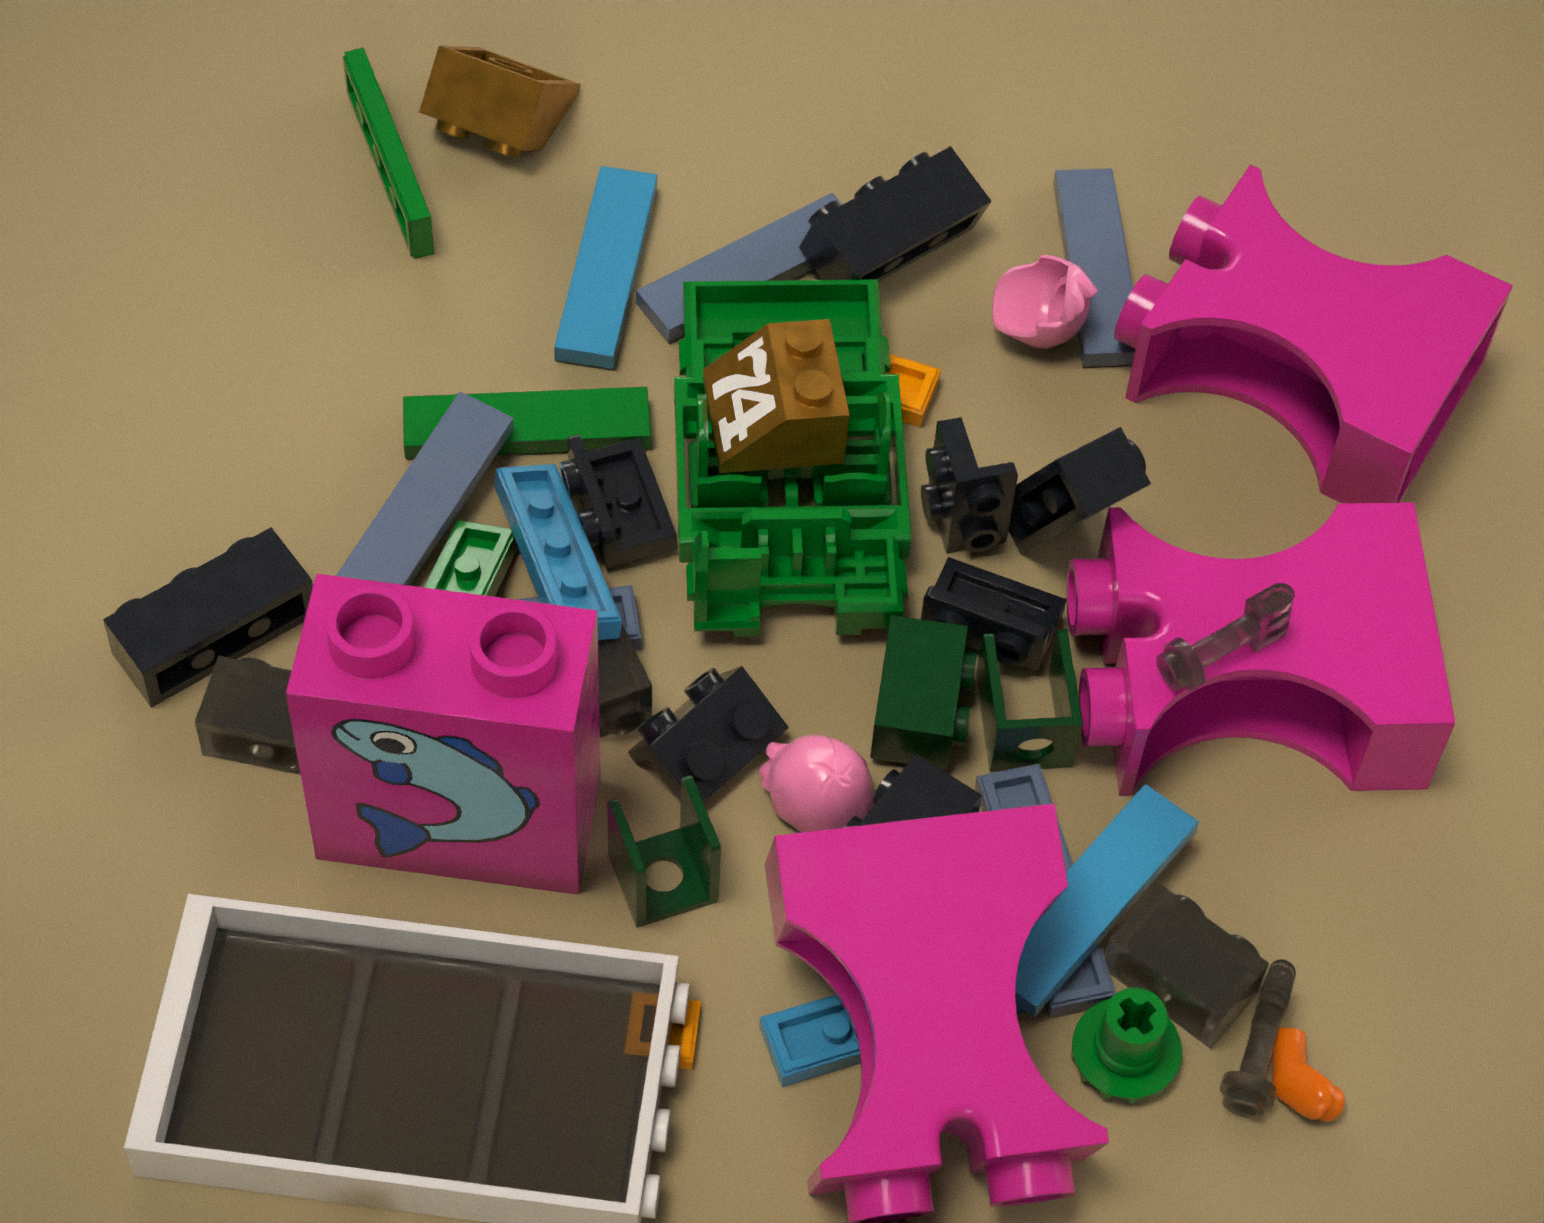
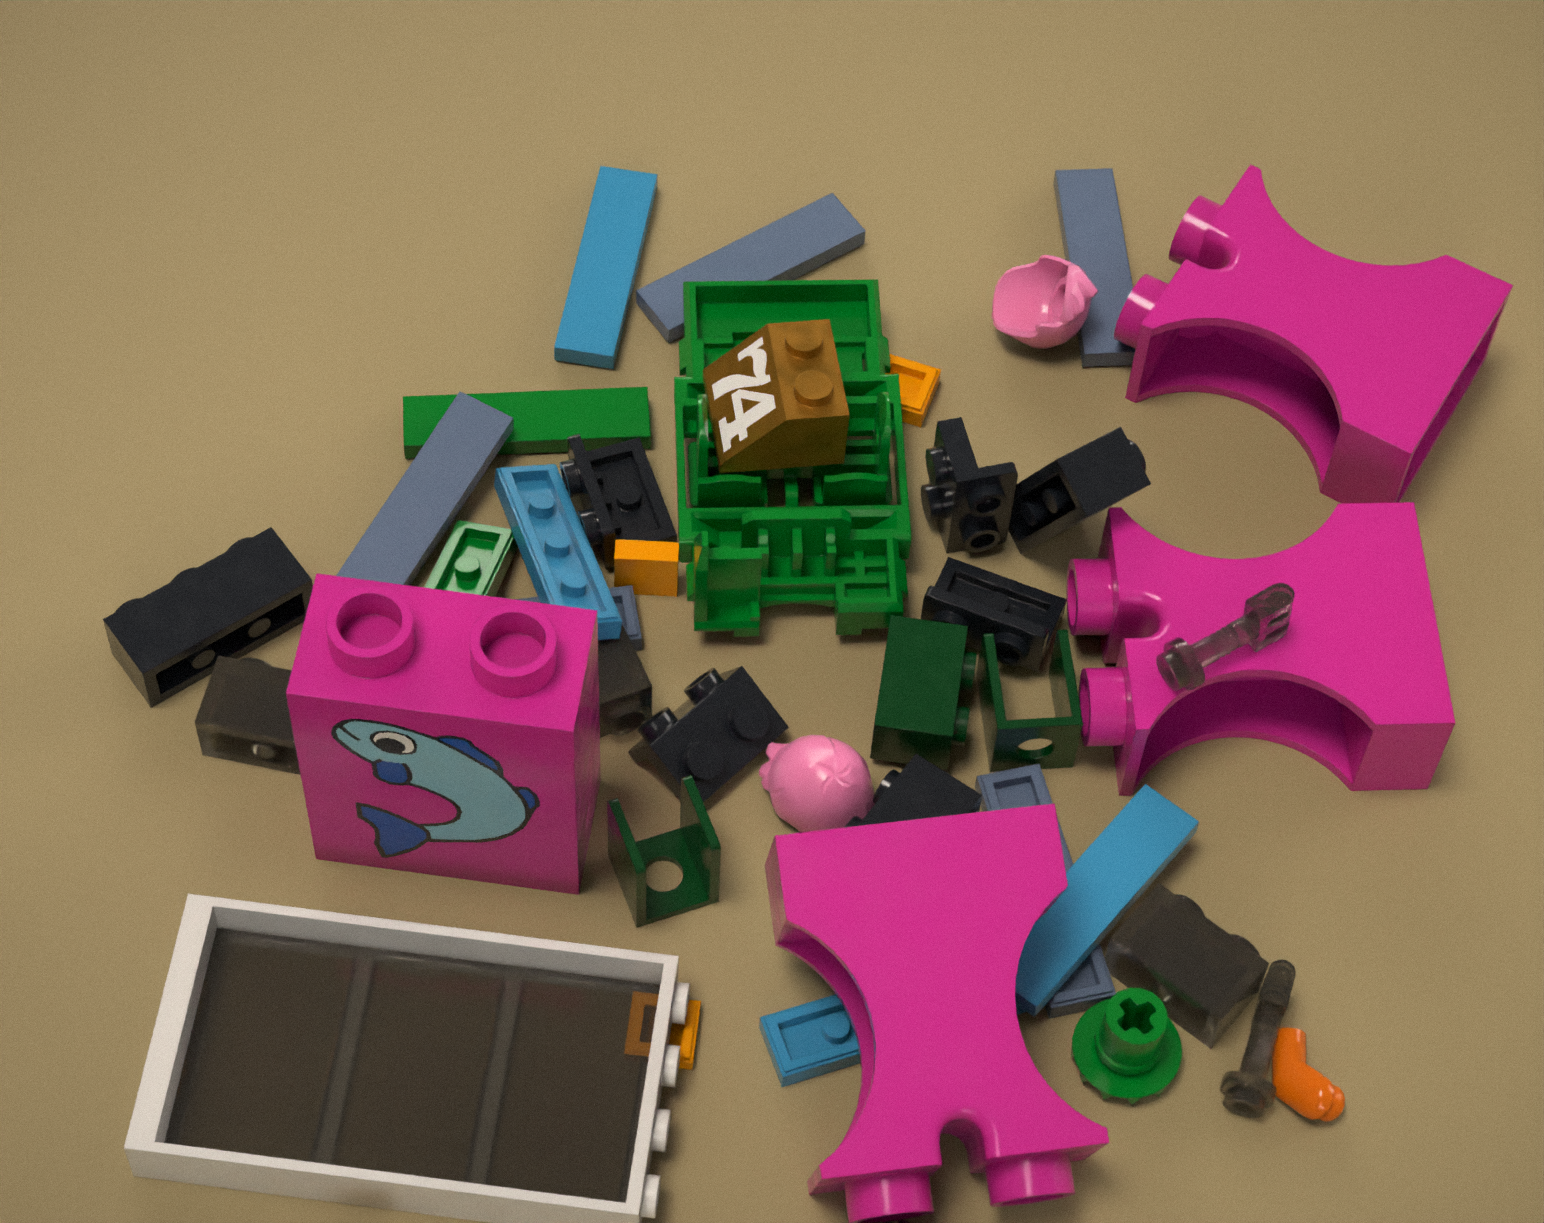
green tile [342,47,434,259] -> none
pearl gold slope [419,46,581,158] -> none
black brick [799,146,992,282] -> none
none -> light orange tile [614,539,679,597]

